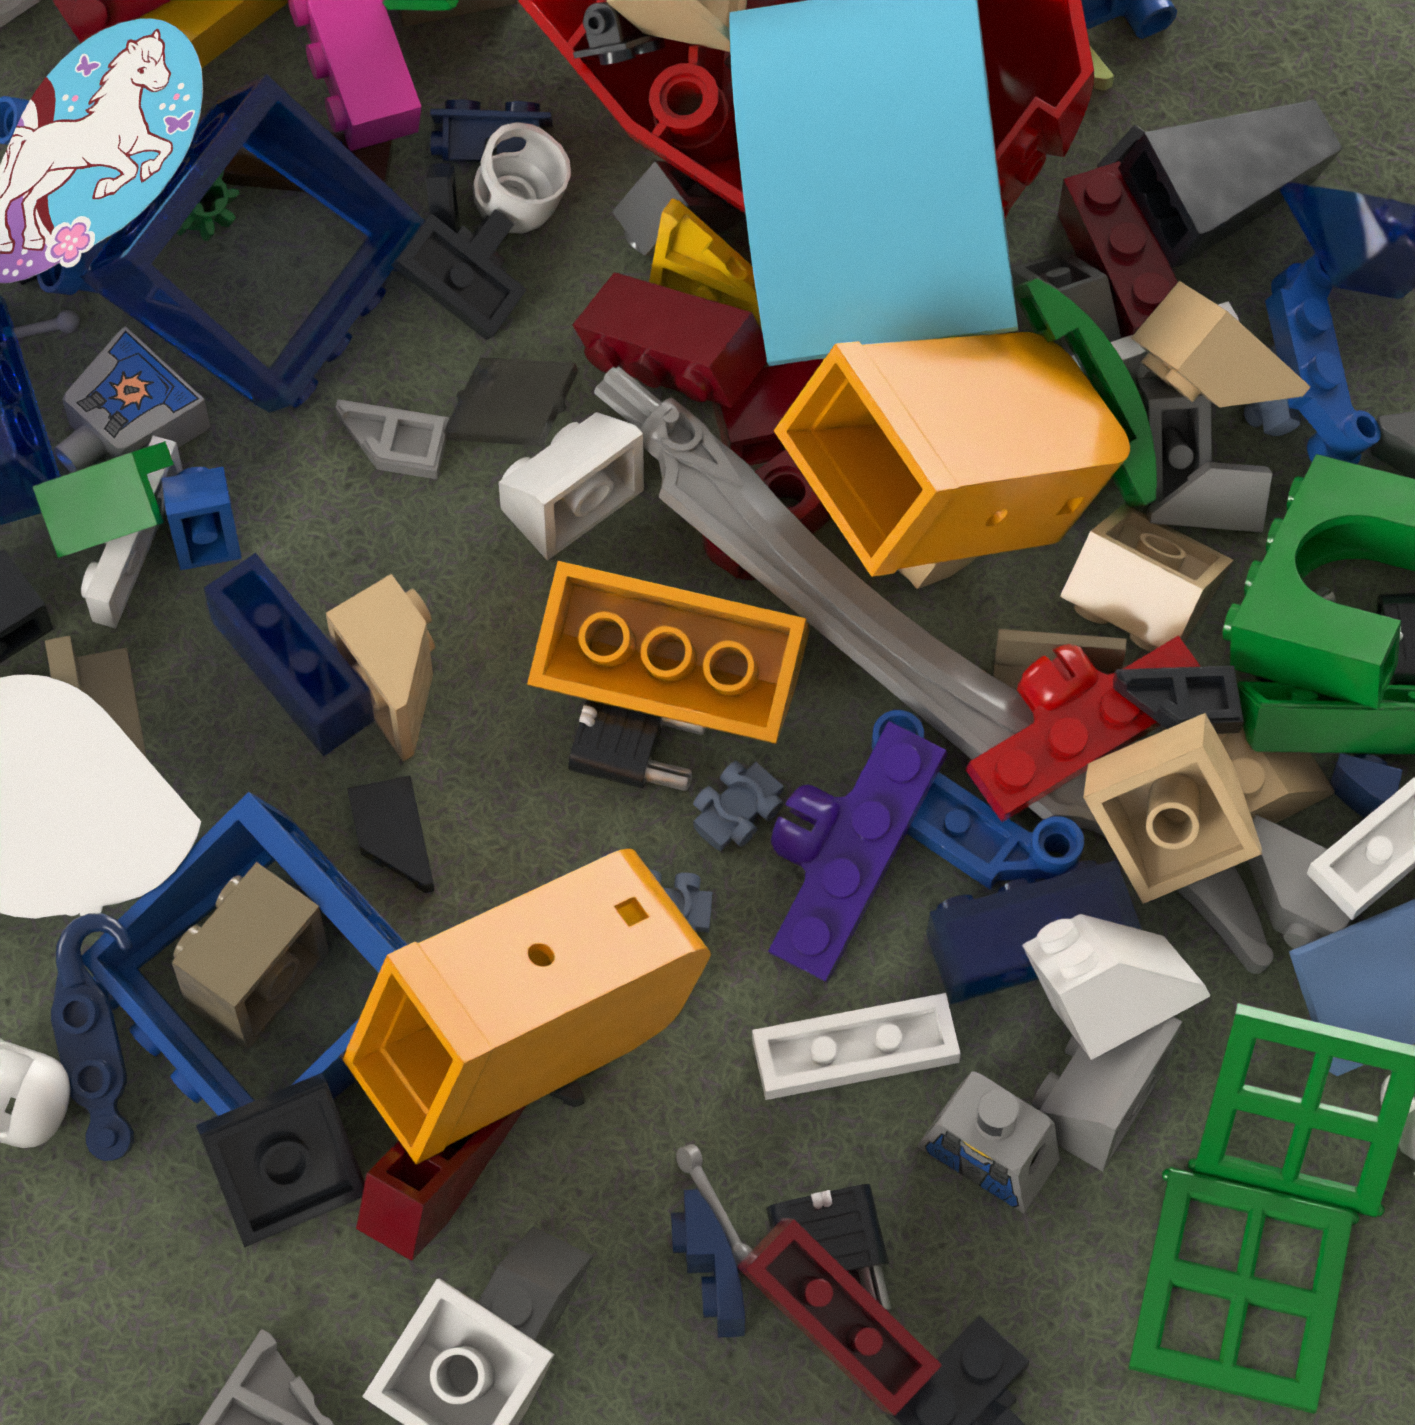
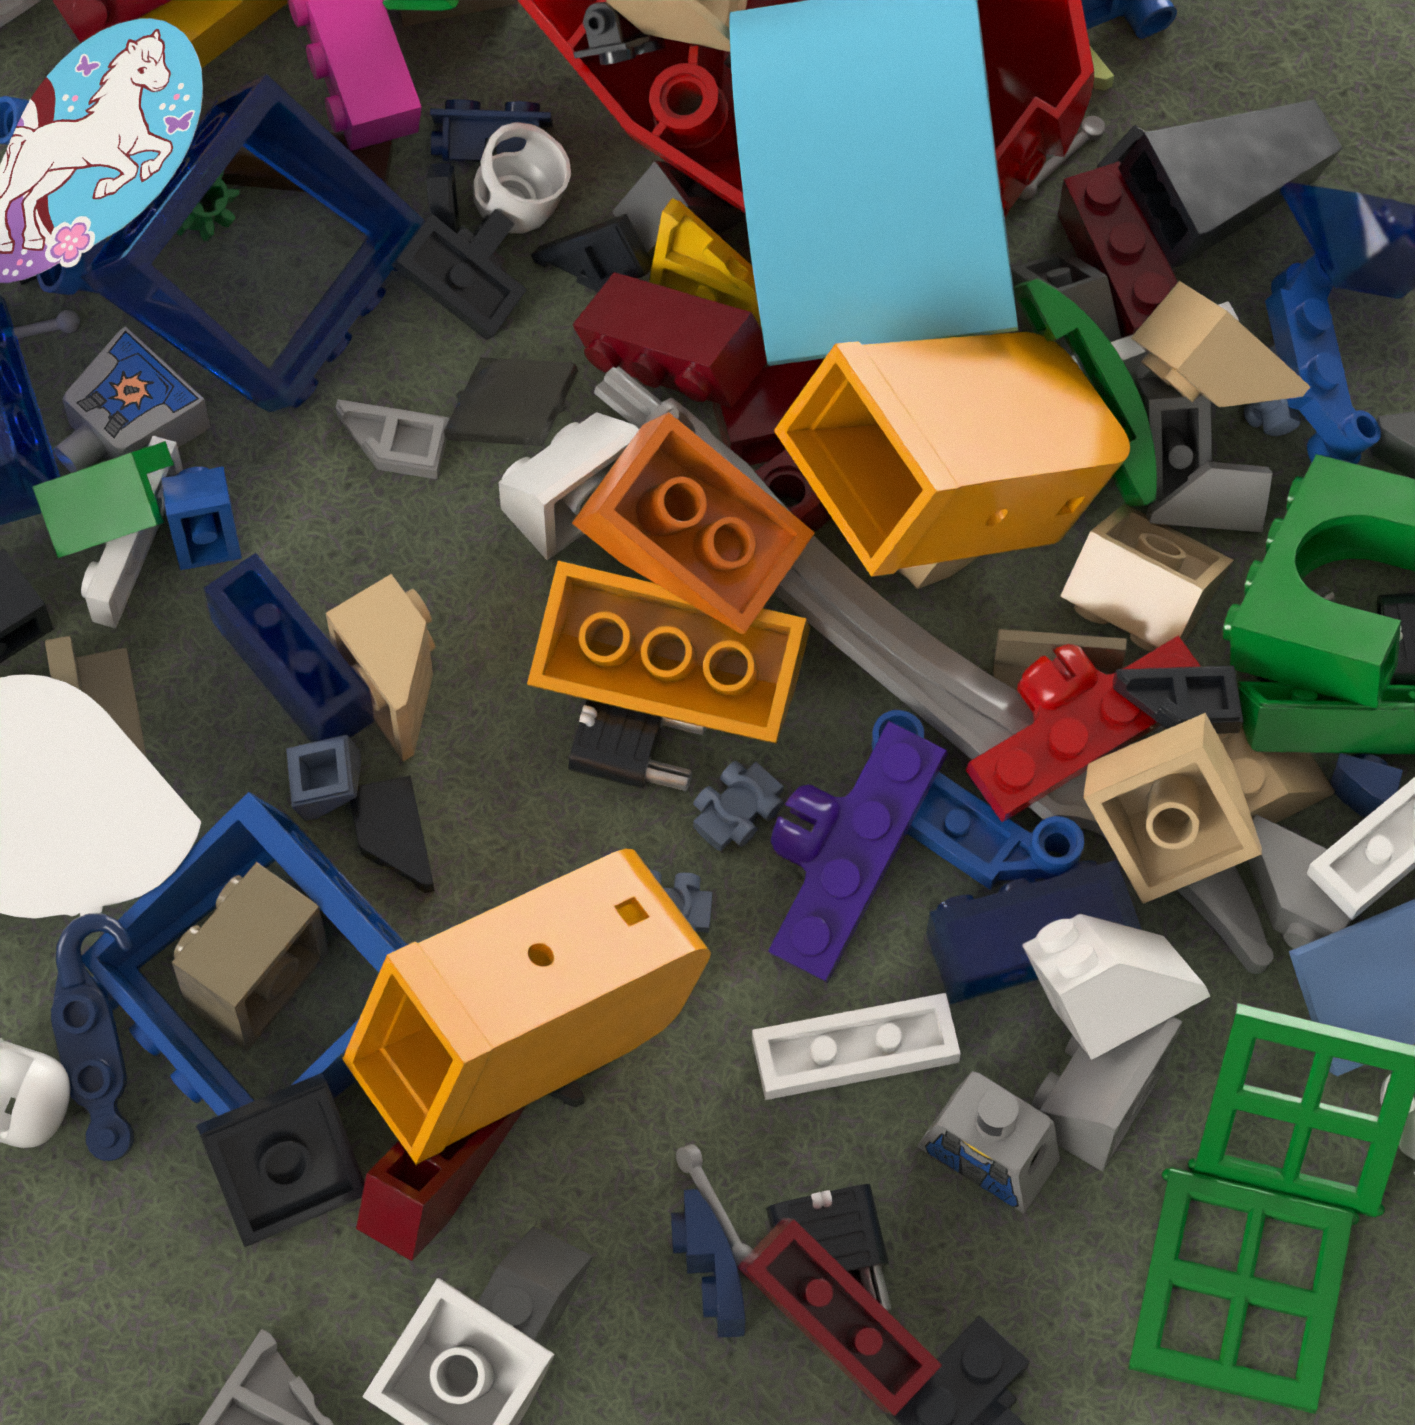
none -> sand blue slope [286,735,361,821]
none -> black tile [531,214,652,292]
none -> orange slope [572,412,815,634]
none -> light grey hinge [1019,116,1105,200]

